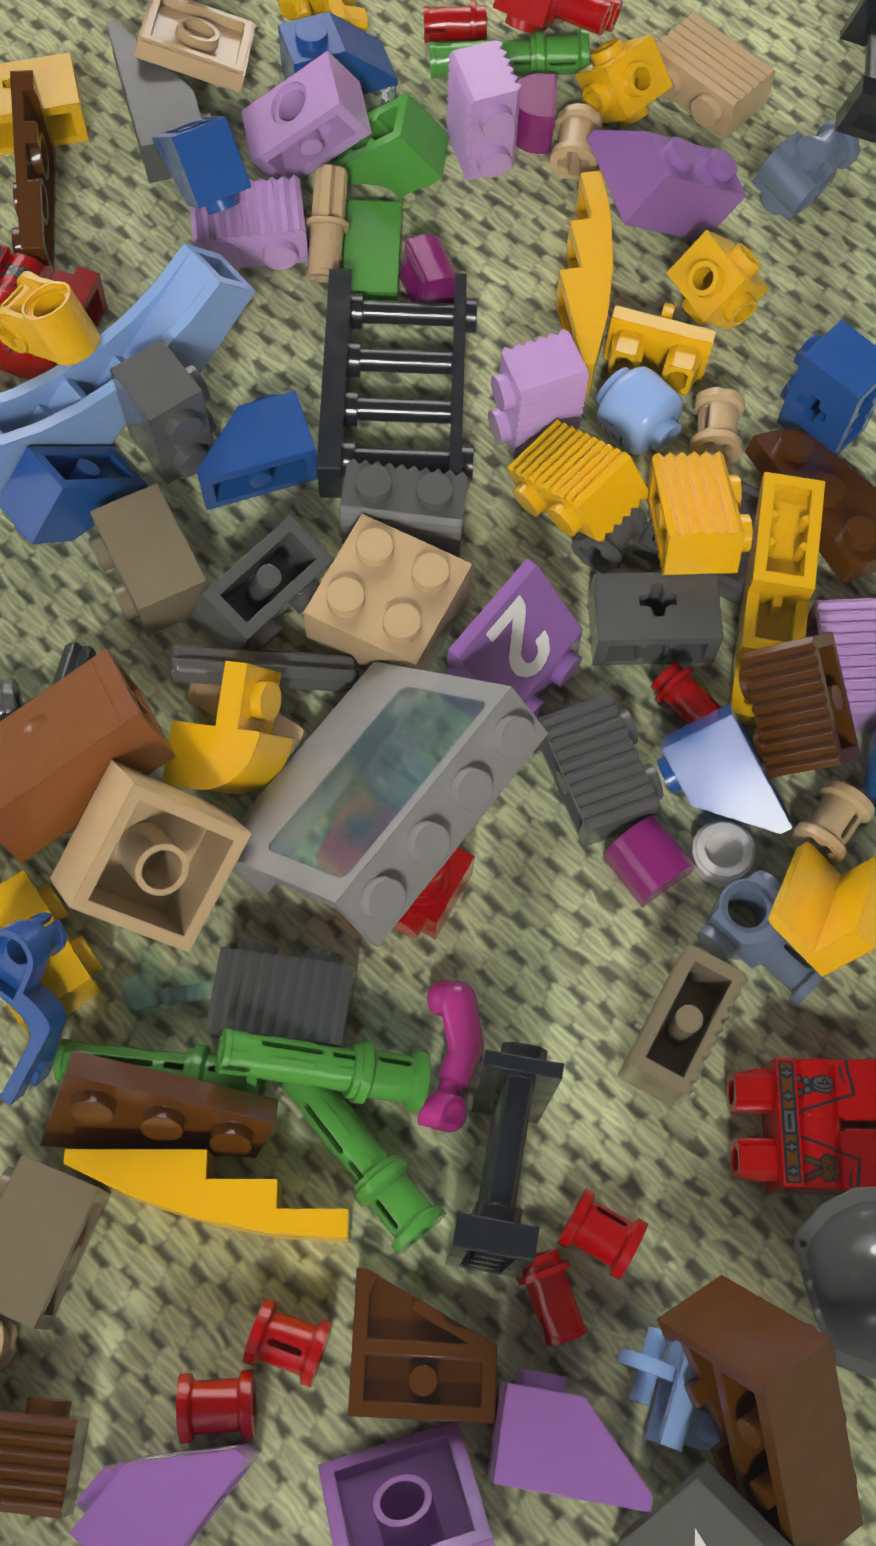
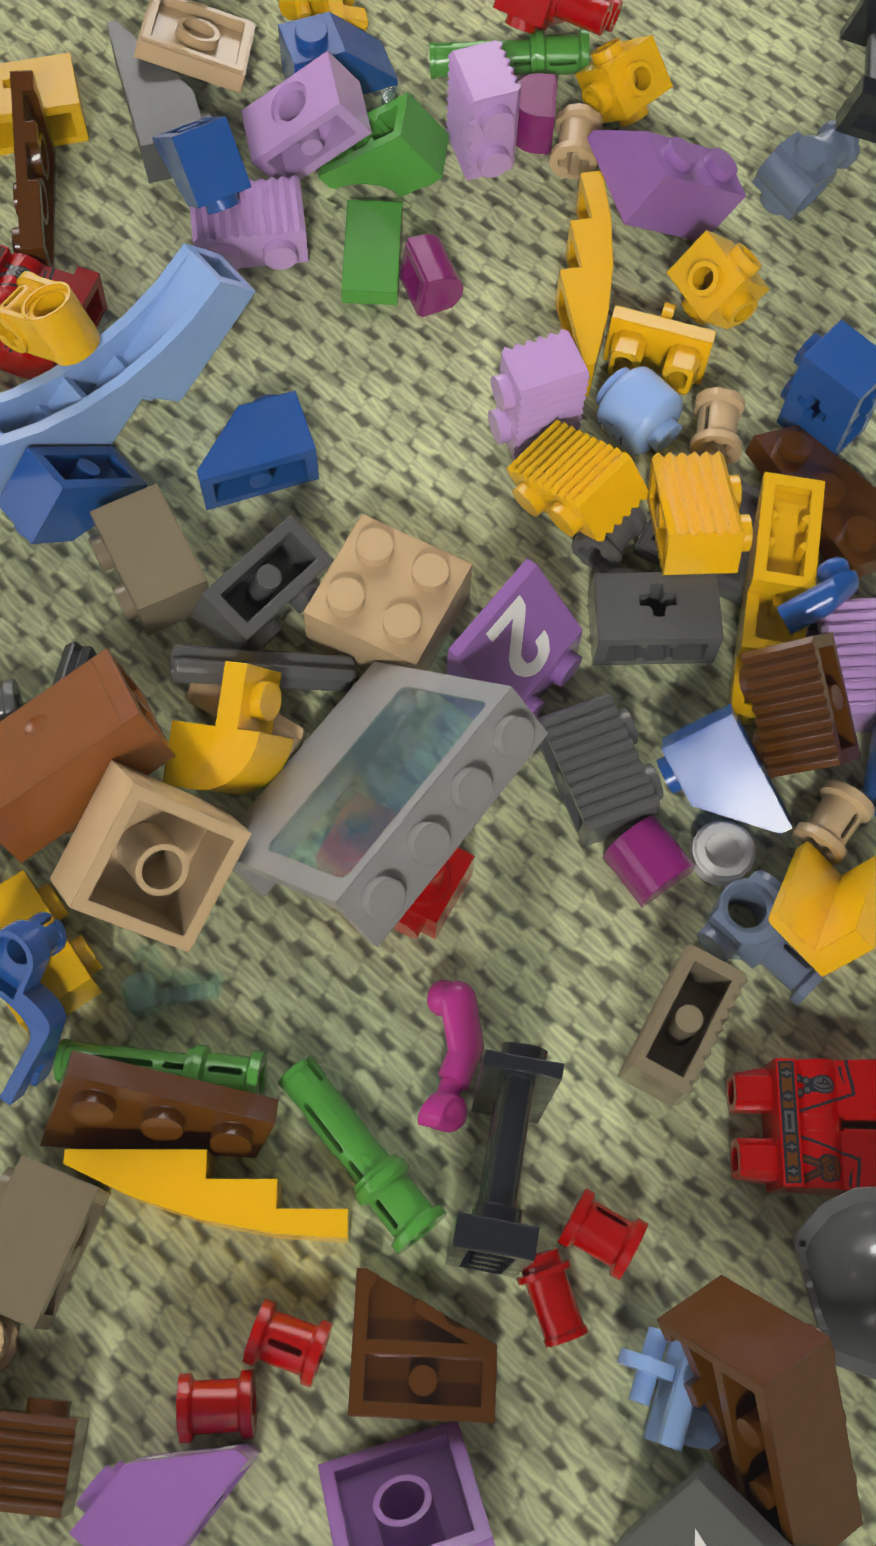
dark grey brick [110,339,217,485] -> none
dark grey brick [205,940,356,1047] -> none
bright green pin [215,1028,431,1112] -> none
tan axle [305,164,350,283] -> none
black fence [316,269,477,498] -> none
dark grey brick [339,459,468,557] -> none
red pin [423,0,487,43] -> none
medium lavender slope [486,1369,653,1512] -> none
red pin [650,662,722,725] -> none
tan brick [656,11,776,139] -> none
none -> blue arm [777,557,859,634]

